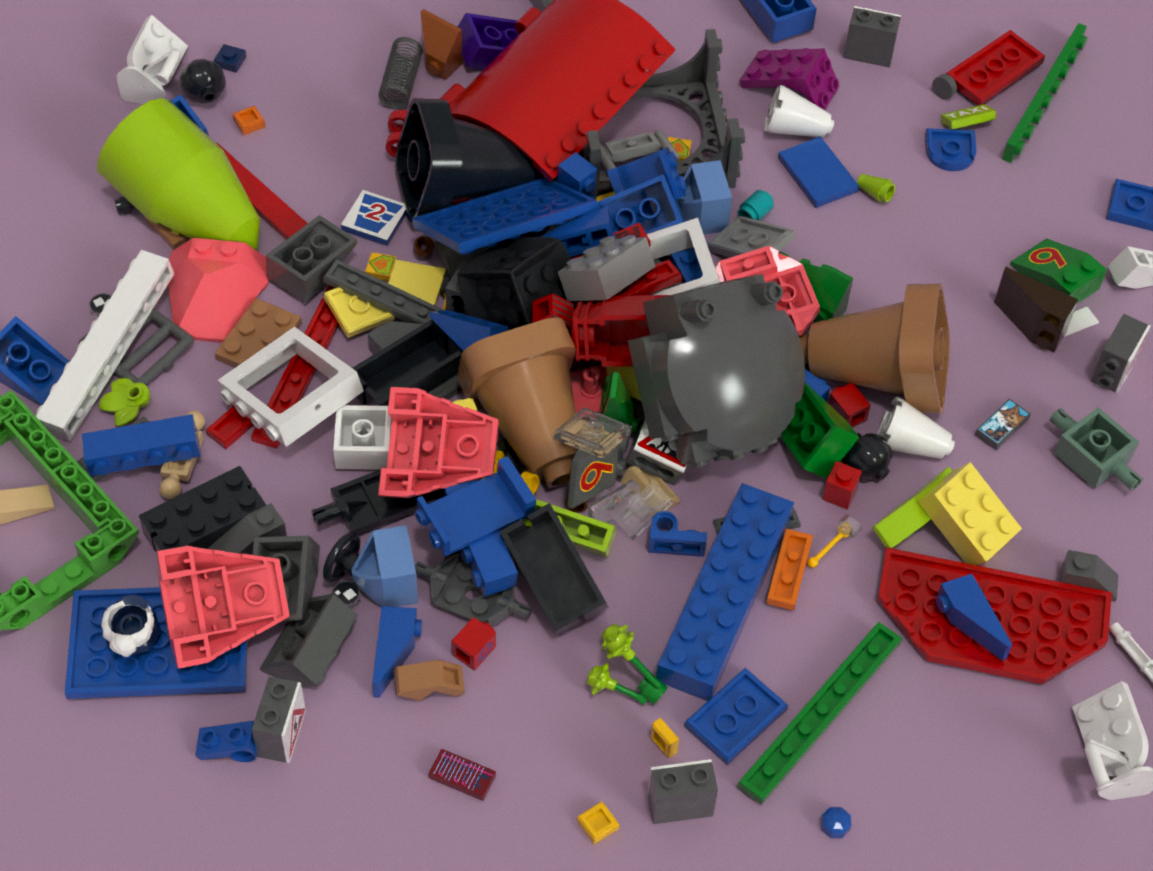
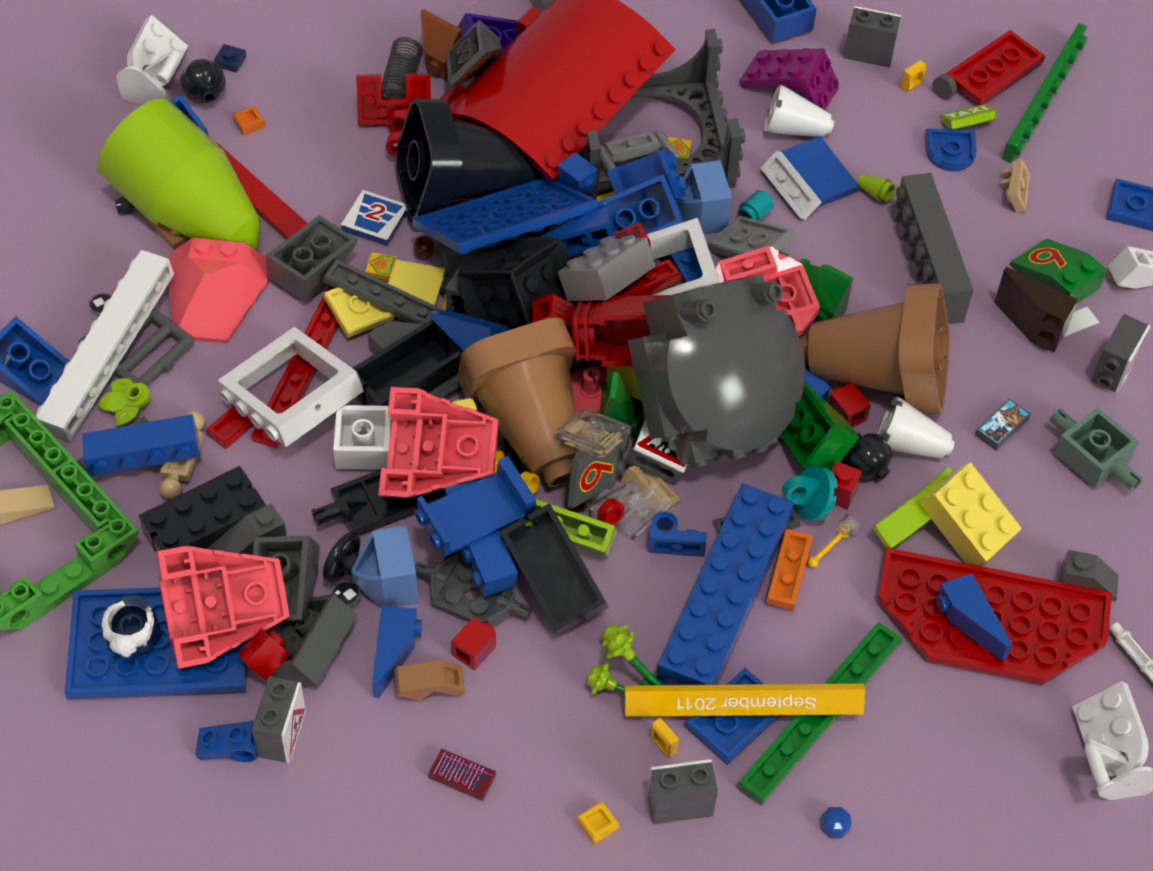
medium nougat plate [214,298,302,368] -> none
none -> red brick [238,628,290,681]
none -> red plate [356,73,431,125]
none -> dark grey slope [446,20,501,86]
none -> red tile [597,498,624,526]
none -> yellow tile [625,684,865,716]
none -> white plate [760,151,822,220]
none -> teal tile [782,465,837,521]
none -> dark grey brick [892,173,973,324]
none -> yellow tile [900,60,926,92]
none -> tan plate [1001,158,1030,213]

